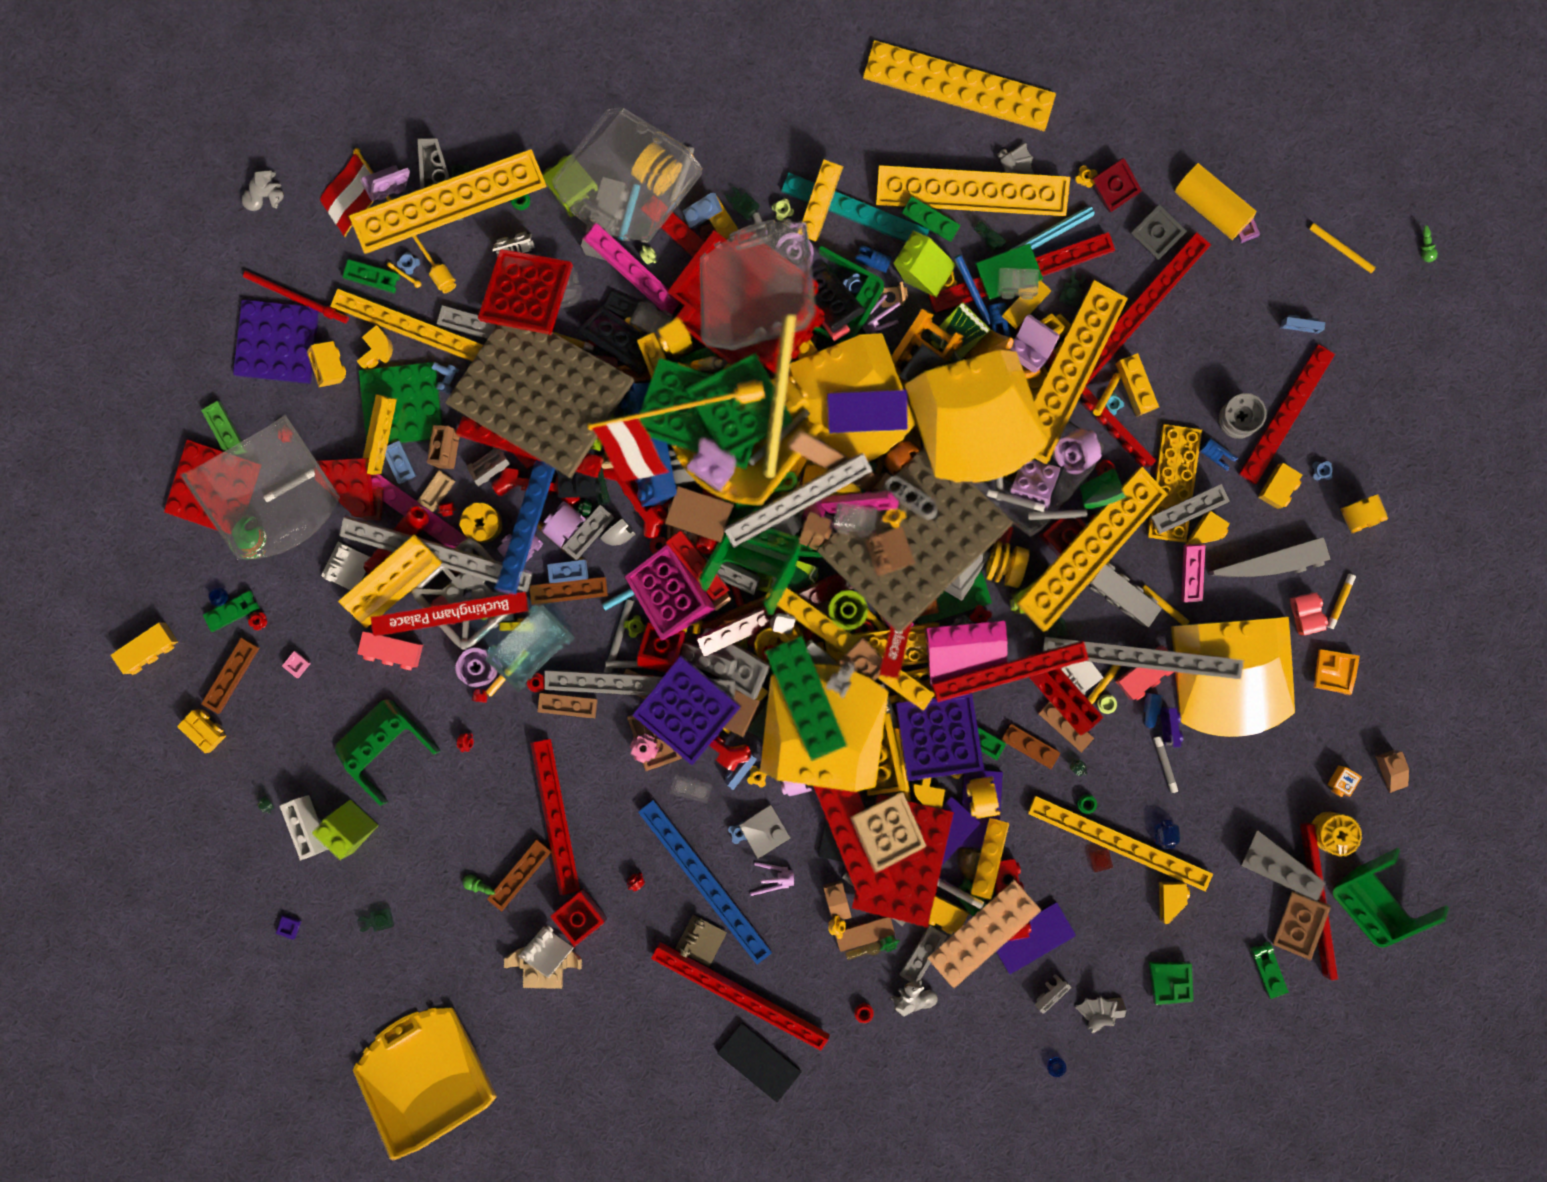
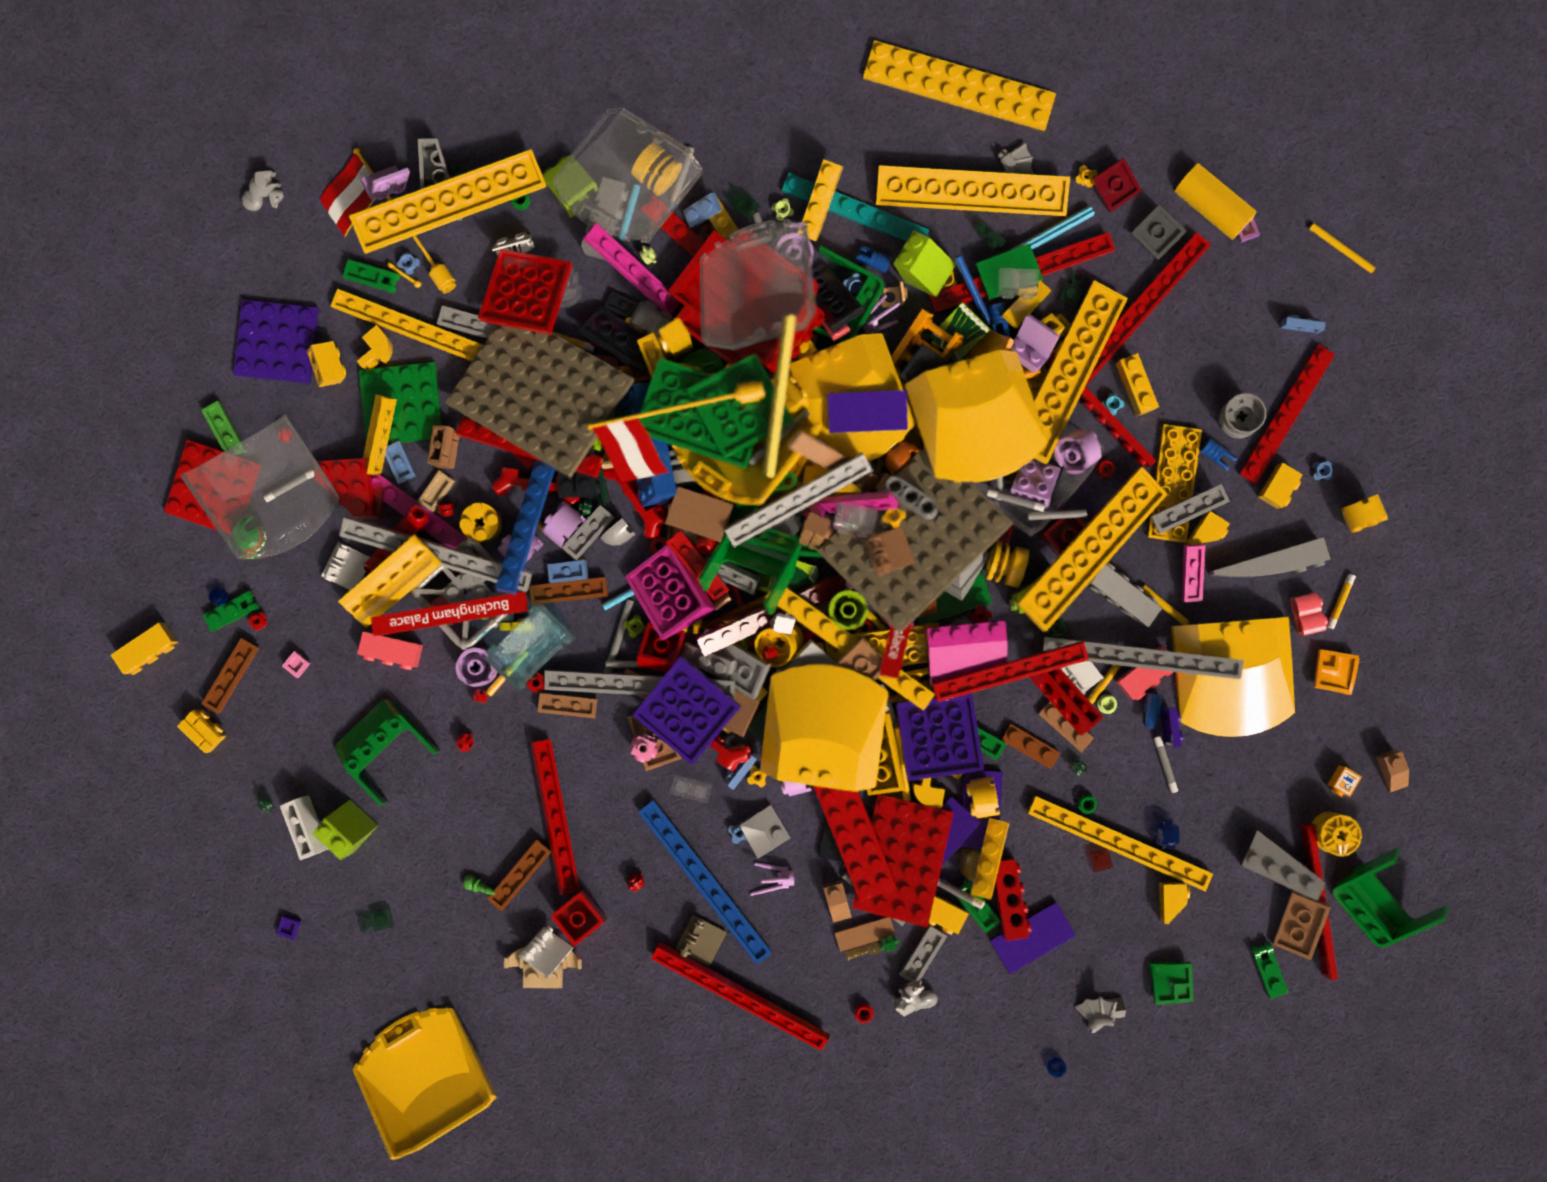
red bar [243,271,349,324] -> none
medium blue piece [432,362,459,395] -> none
light grey plate [466,447,510,486] -> none
lavender bracket [688,438,735,491] -> none
light grey piece [690,356,727,372] -> none
black tile [717,1022,802,1103] -> none
green plate [765,636,848,762] -> none
light grey piece [826,660,855,698] -> none
yellow plate [828,916,846,939] -> none
tan plate [850,792,926,872] -> none
green plate [902,196,961,242] -> none
light nougat plate [928,880,1041,988] -> none
light grey plate [1035,974,1071,1014] -> none
green plate [1080,468,1126,509] -> none
yellow bar [1093,373,1121,416] -> none
bright green bar [1421,225,1438,262] -> none

